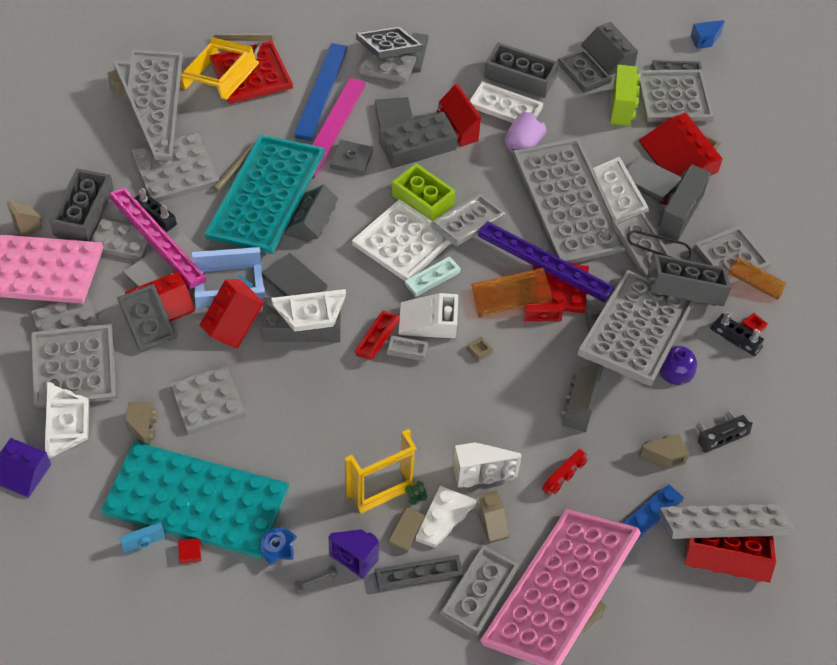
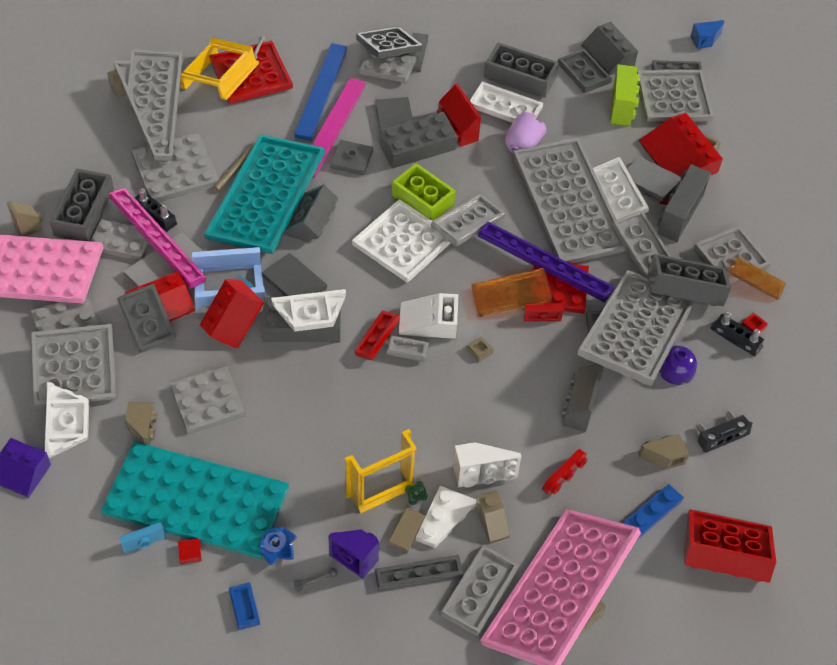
dark tan bar [214,34,275,41] -> none
light aqua plate [405,256,461,297] -> none
black piece [627,230,692,261] -> none
light grey plate [659,504,795,539] -> none
none -> blue tile [229,582,260,630]

